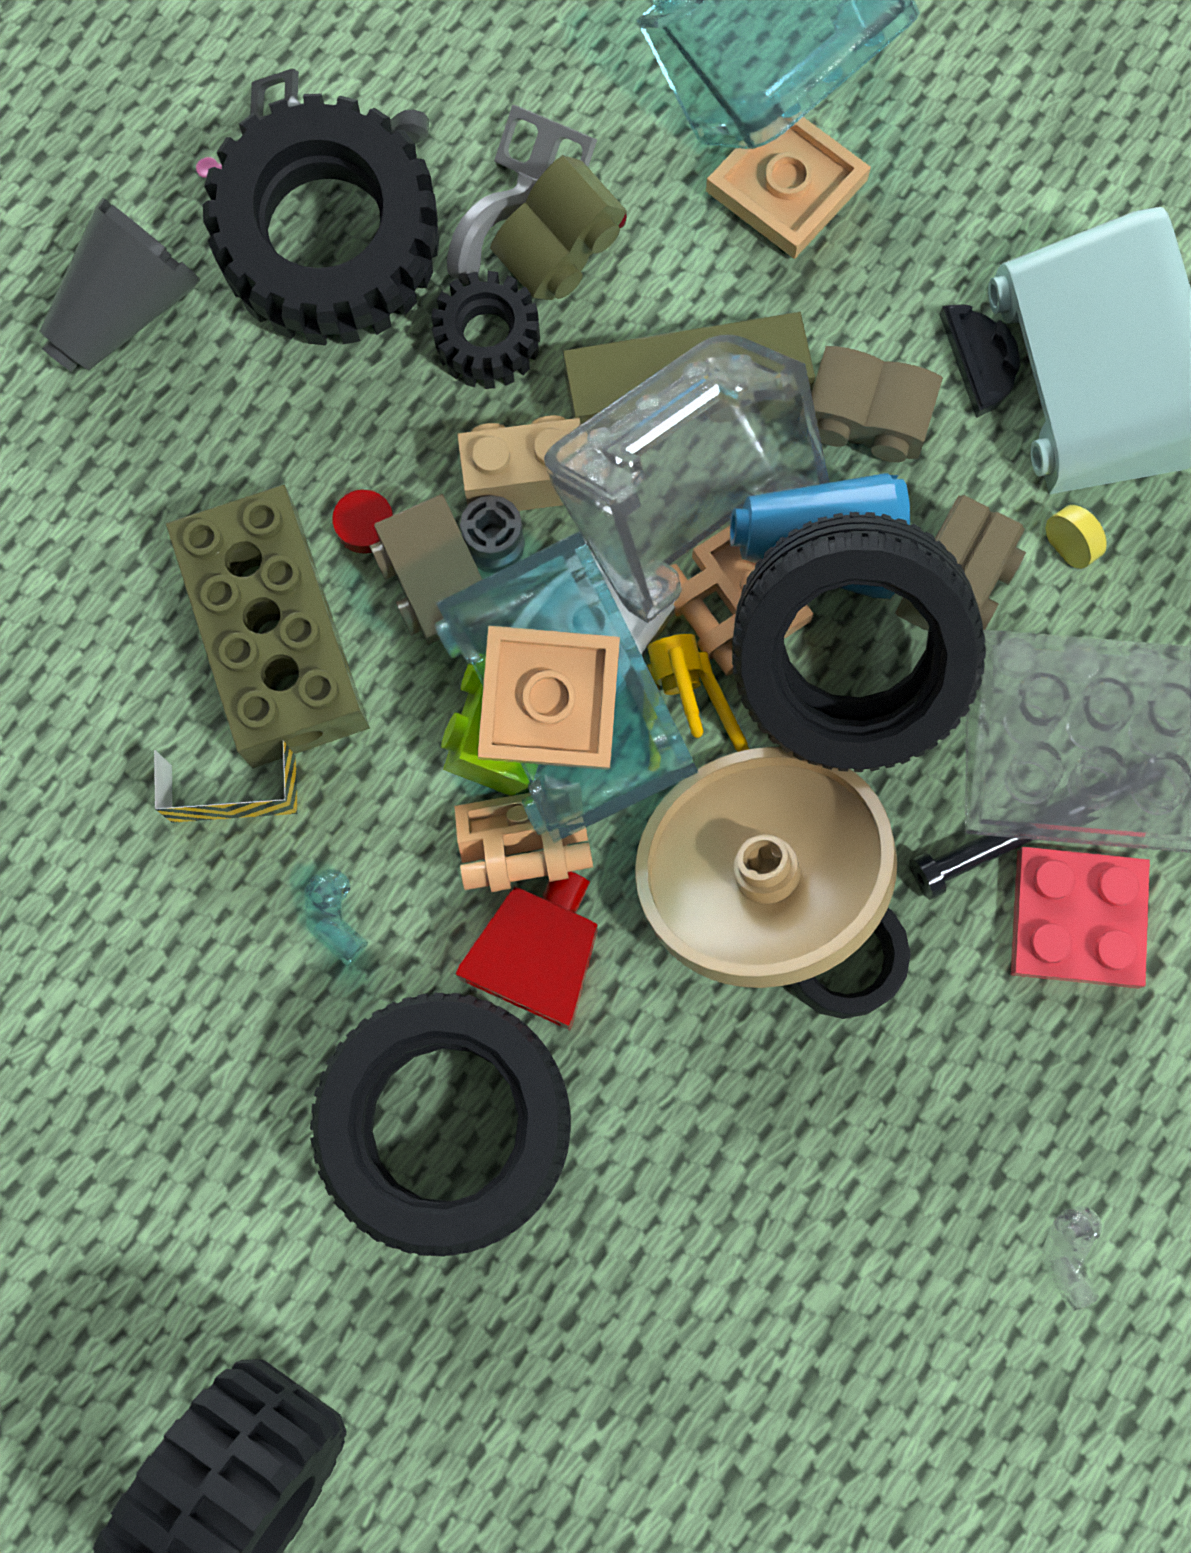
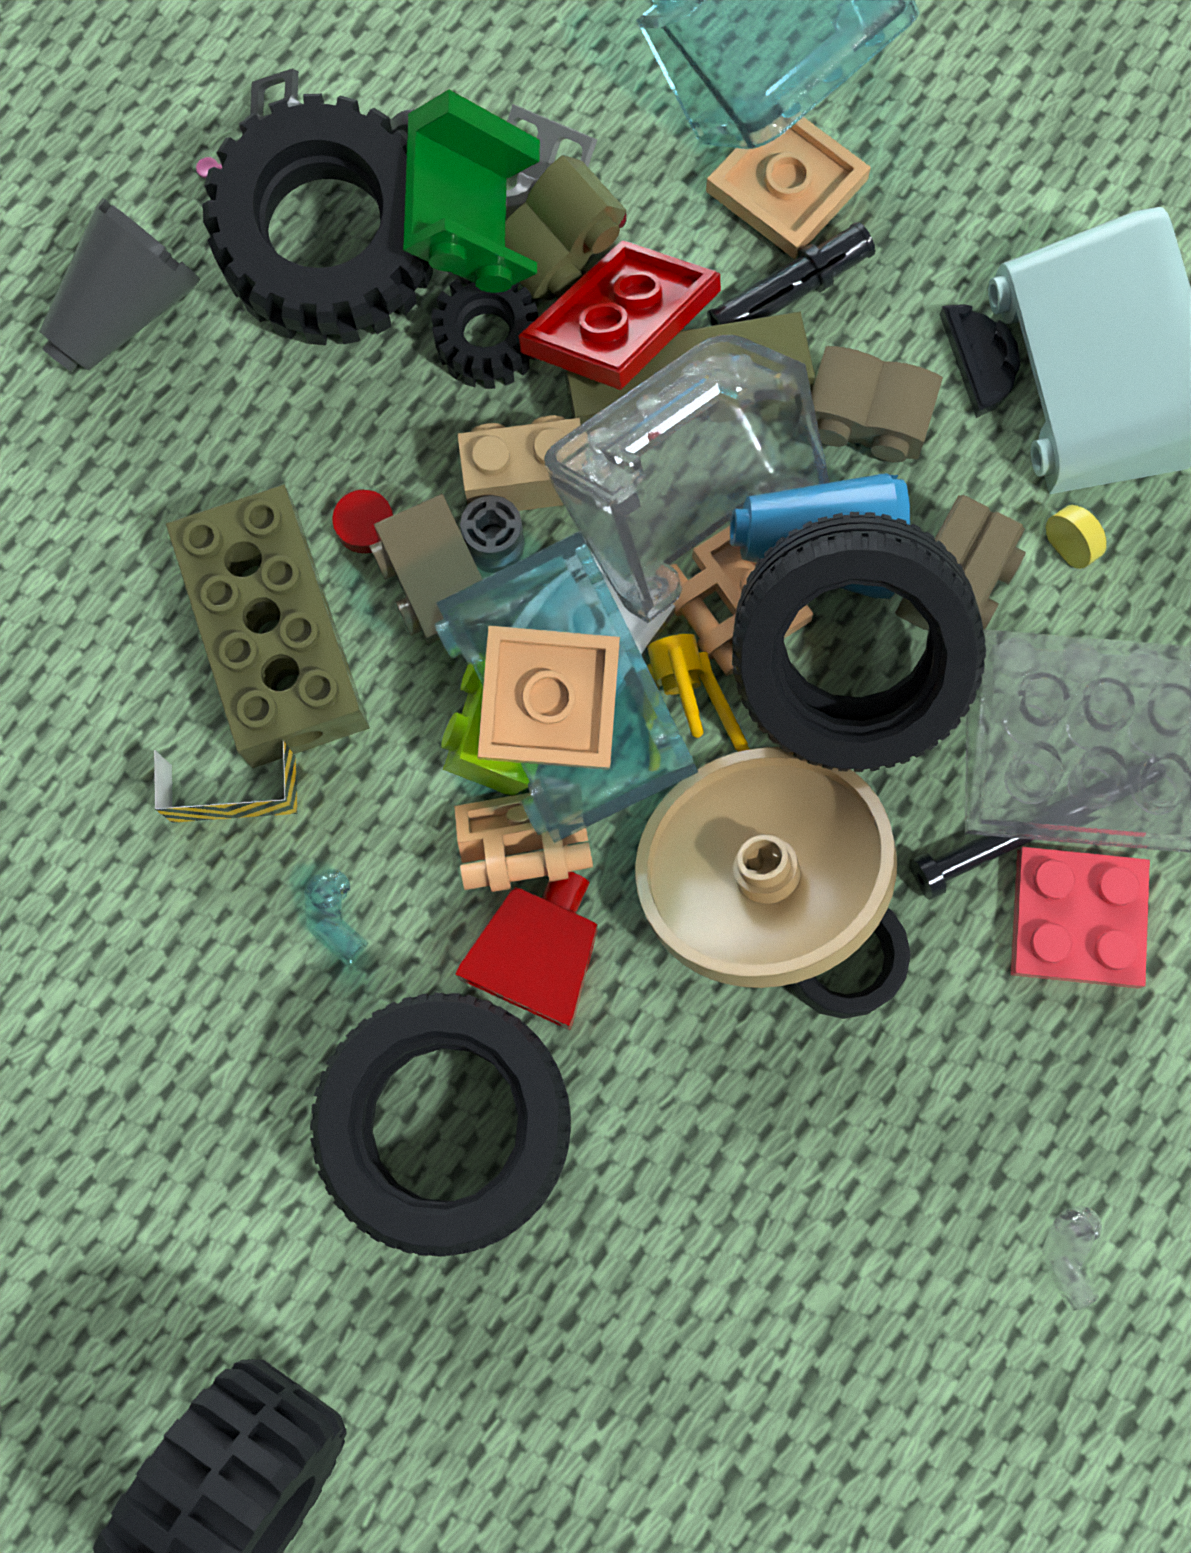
none -> green panel [403,89,540,293]
none -> red tile [519,240,721,390]
none -> black pin [707,222,876,326]

